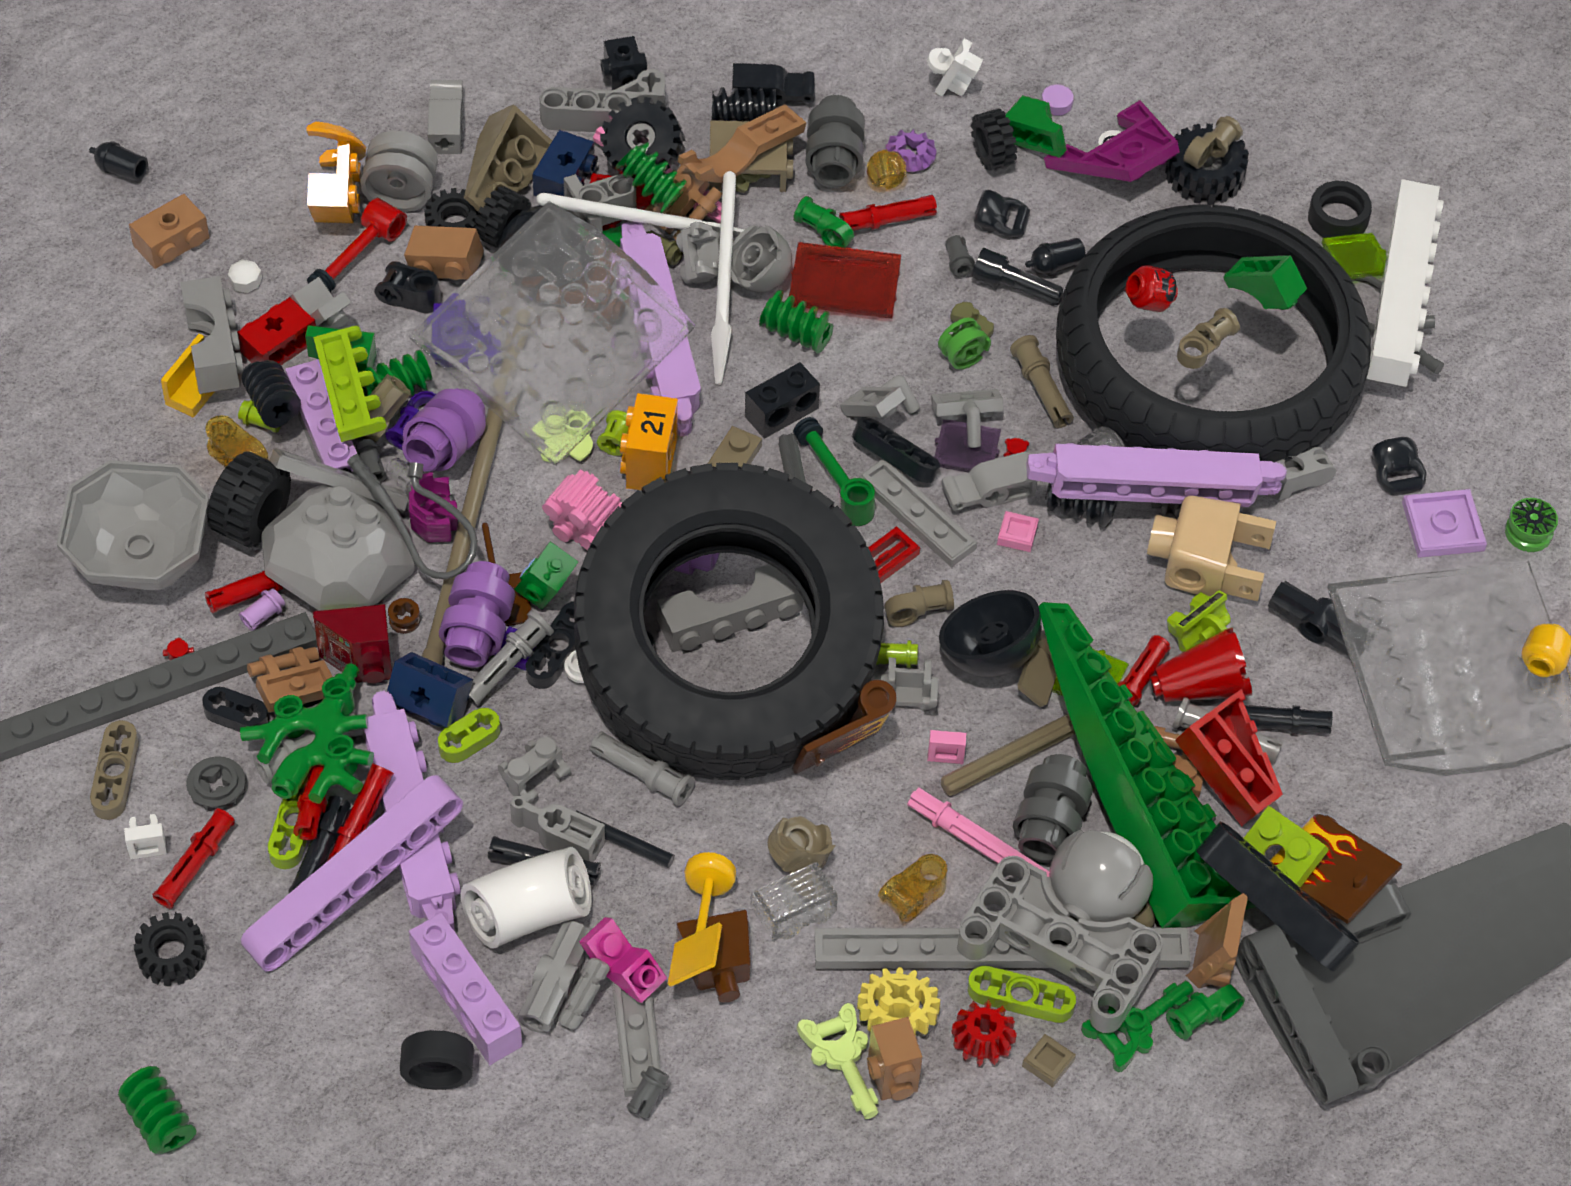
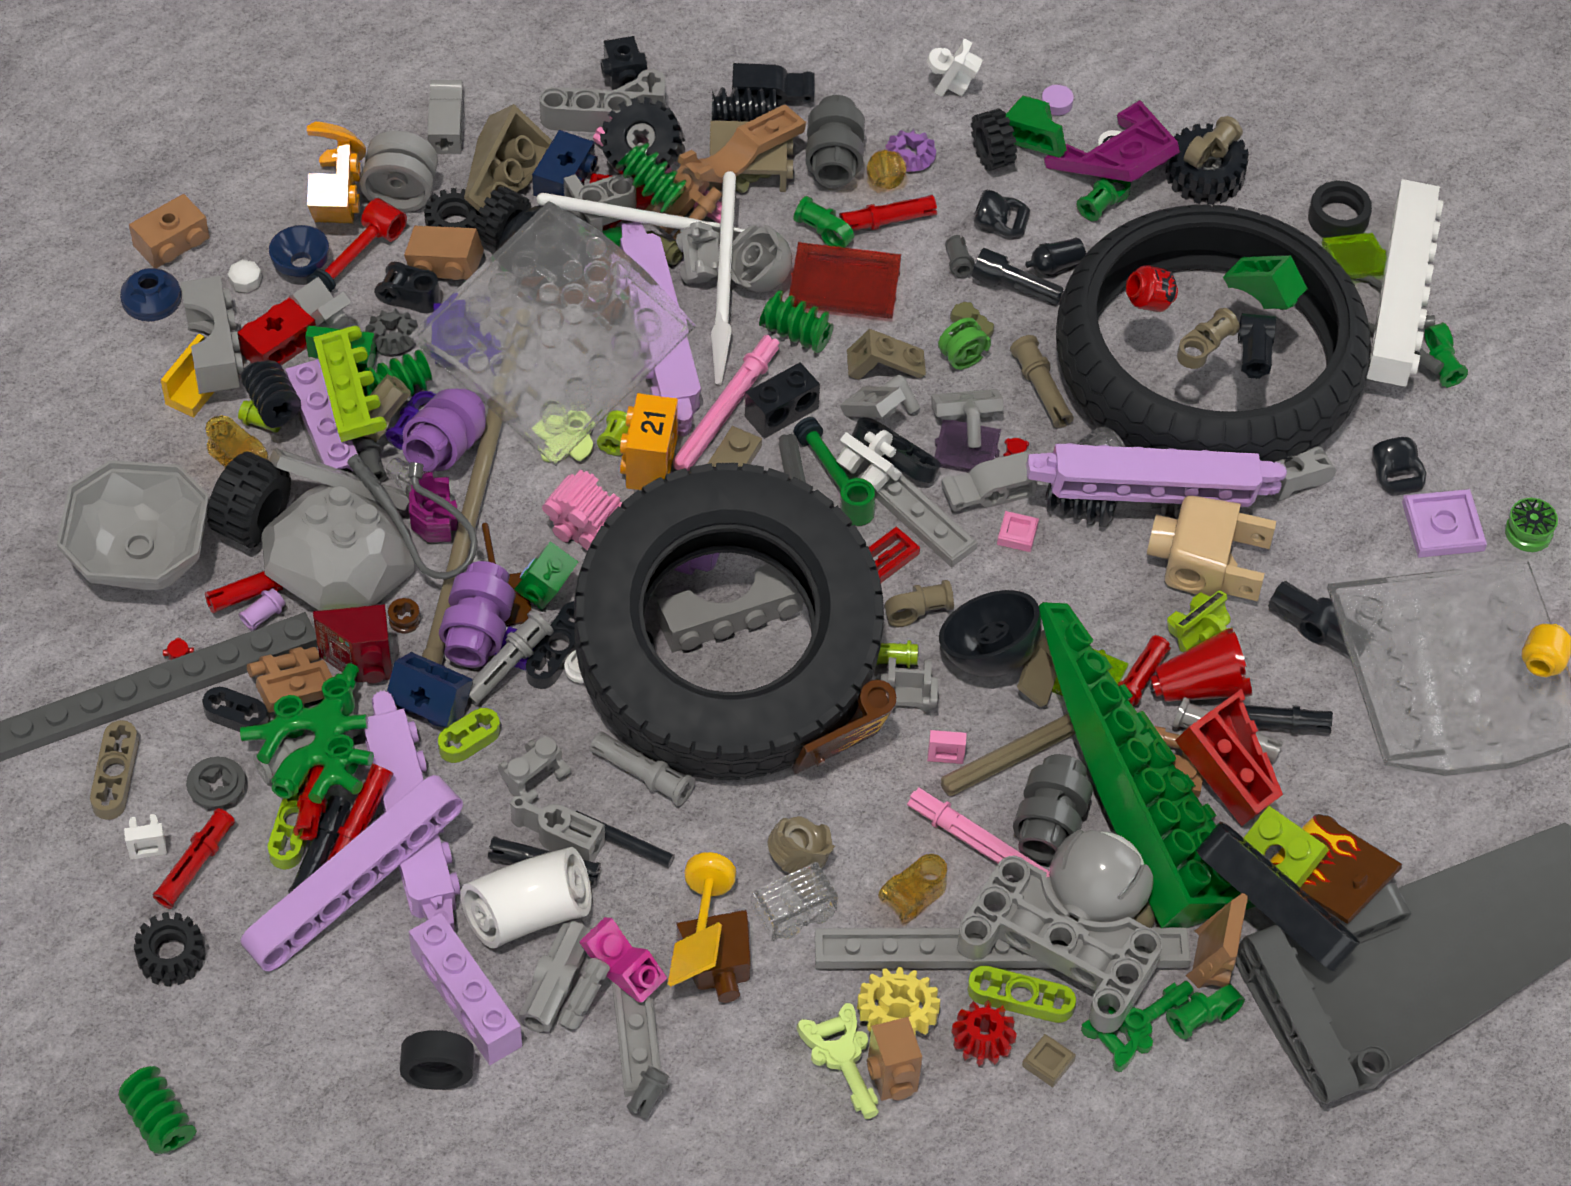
black piece [89,141,148,181] -> none
none -> dark blue piece [120,268,182,322]
none -> dark blue piece [269,225,329,277]
none -> dark grey gear [365,308,419,354]
none -> bright pink axle [673,335,779,471]
none -> white hips [836,430,902,491]
none -> dark tan bracket [847,328,926,380]
none -> green connector [1076,177,1131,222]
none -> black piece [1238,313,1276,379]
none -> green connector [1424,322,1468,388]

